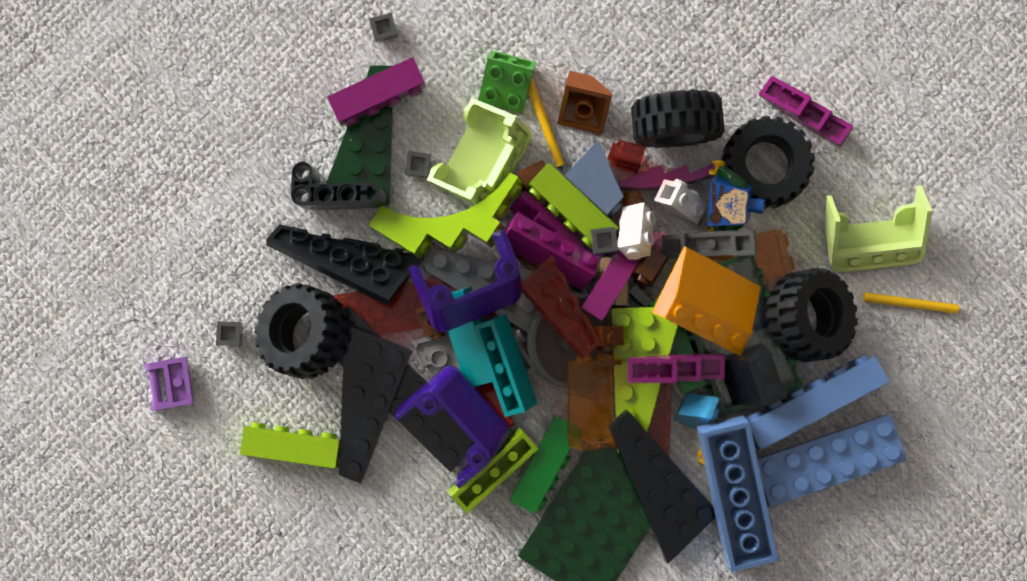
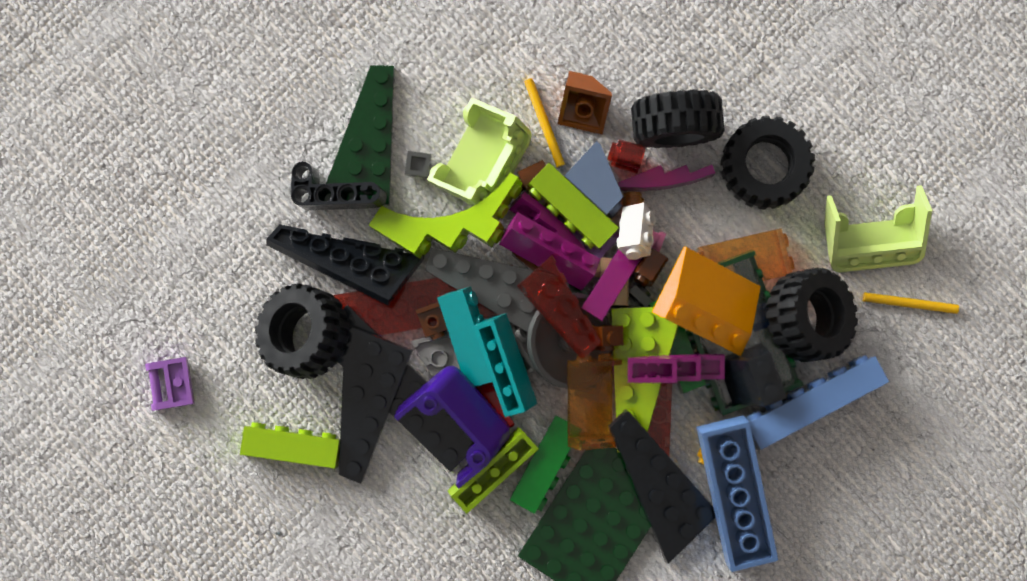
dark grey plate [216,321,242,346] -> none
magenta brick [327,57,426,127] -> none
dark grey plate [369,13,398,43] -> none
dark purple windscreen [408,230,522,332] -> none
bright green bracket [478,50,537,113] -> none
dark grey plate [590,227,618,254] -> none
white brick [654,179,708,225] -> none
dark grey slope [662,230,757,259] -> none
dark azure slope [674,393,720,430] -> none
torso [705,160,765,231] -> none
medium blue brick [757,414,907,507] -> none
magenta slope [759,75,853,148] -> none

